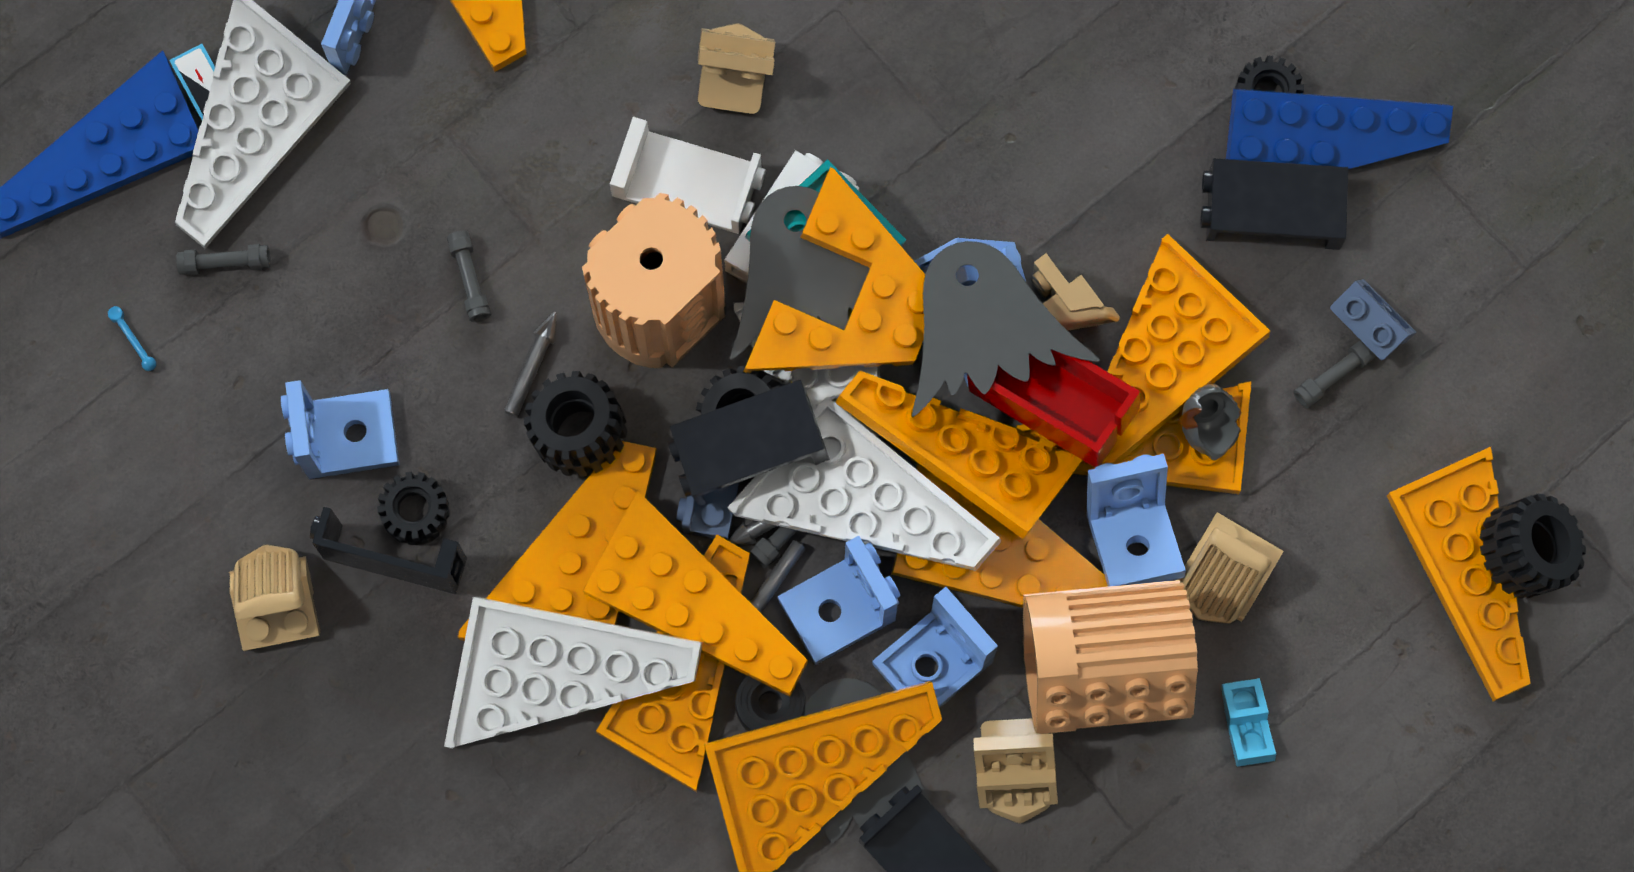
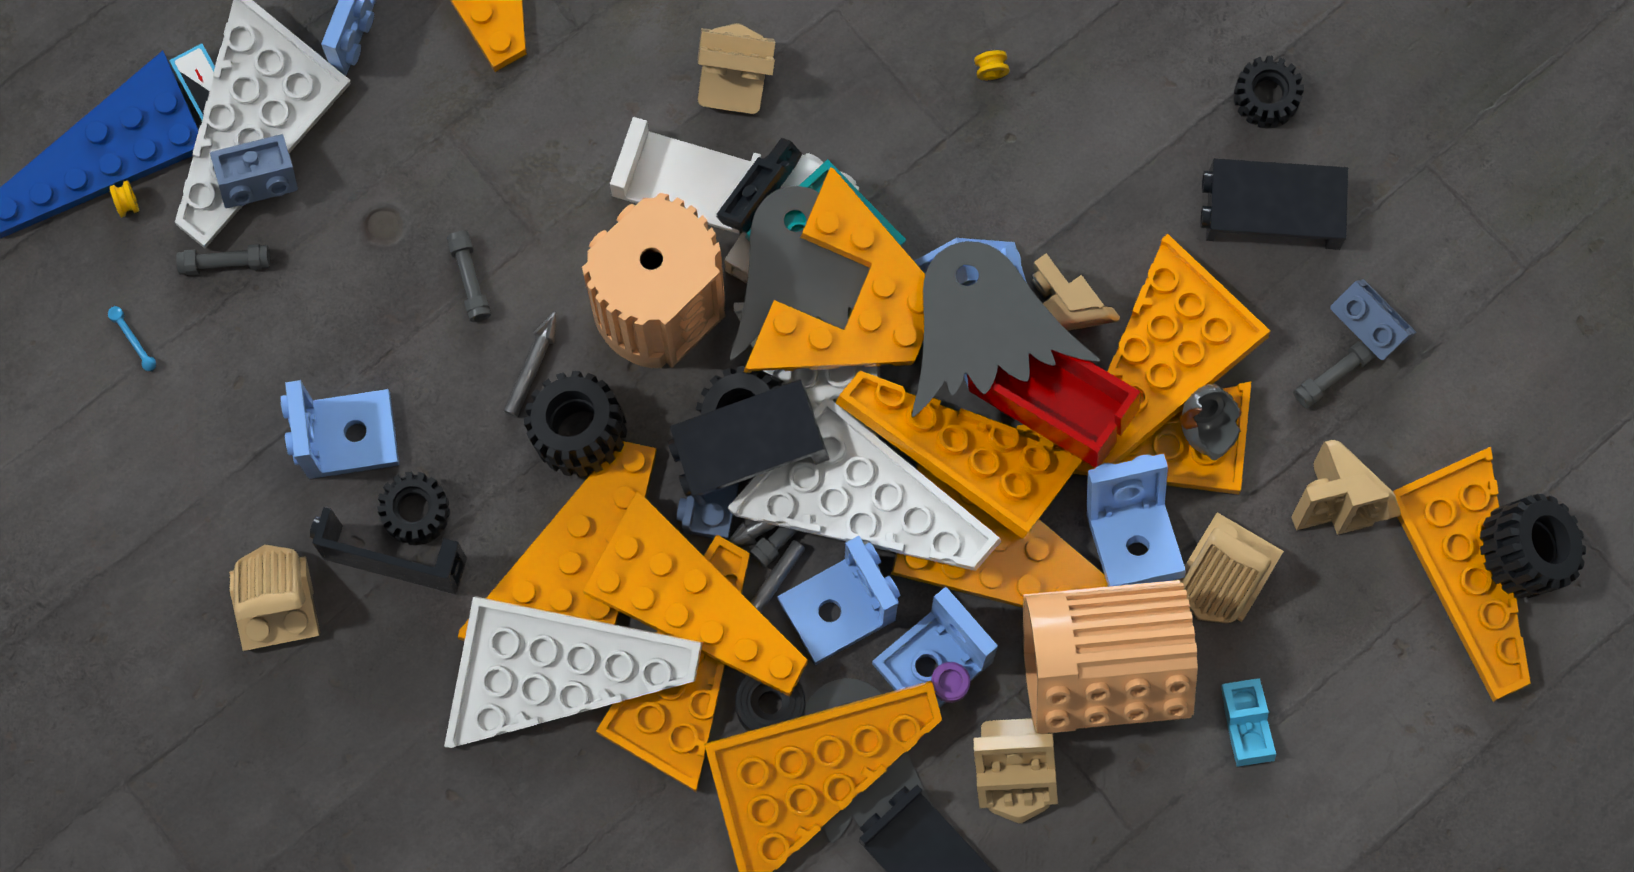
blue wing [1226,89,1453,169] -> none
none -> yellow bush [110,180,139,218]
none -> sand blue bracket [210,134,298,208]
none -> black hinge [716,138,802,233]
none -> medium lavender tile [931,662,970,703]
none -> yellow bush [974,50,1010,80]
none -> tan piece [1291,440,1401,535]

